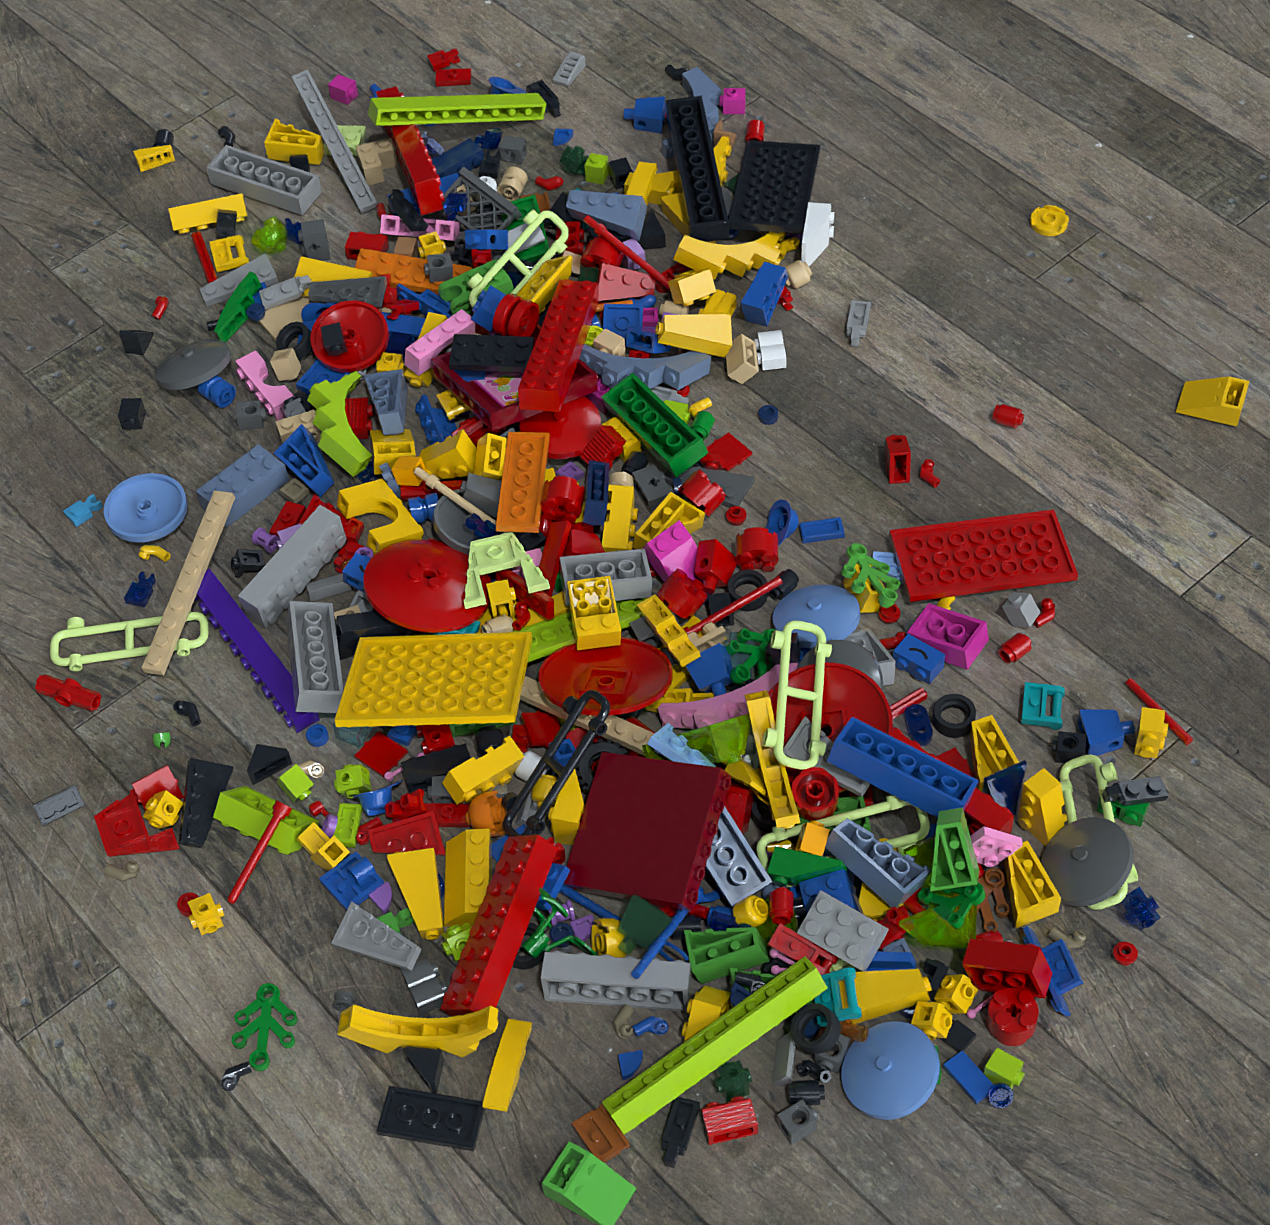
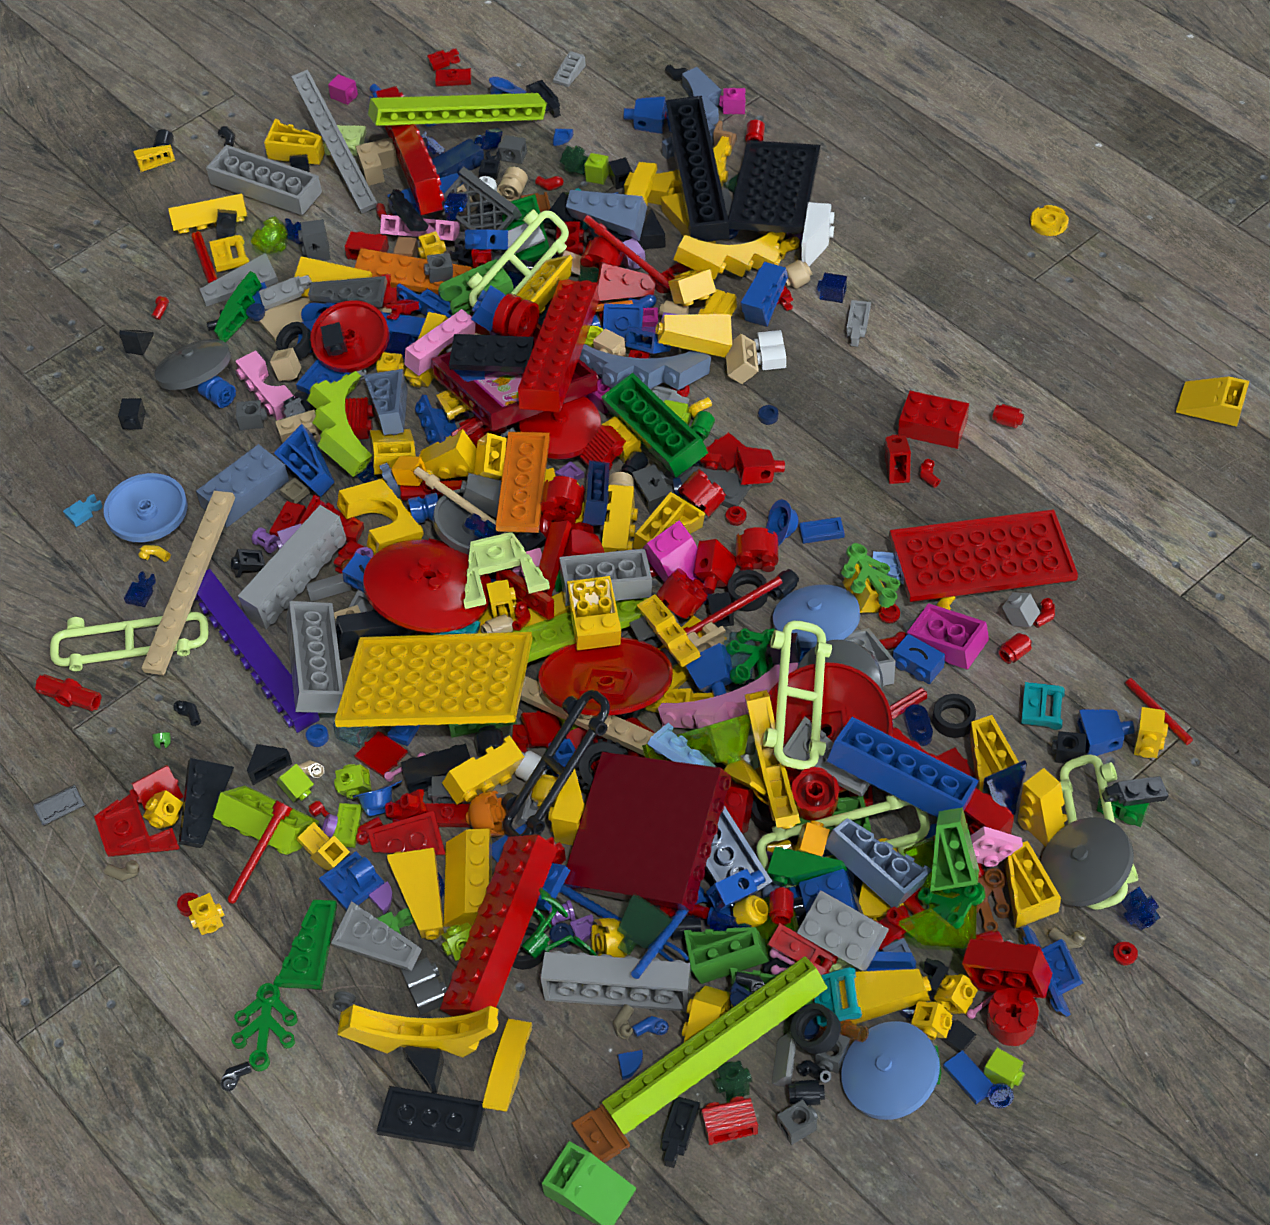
red brick [416,724,455,755] -> none
none -> green wing [273,900,338,990]
none -> blue torso [706,869,765,913]
none -> red torso [734,446,785,485]
none -> clear blue brick [817,272,847,303]
none -> red brick [898,390,969,449]

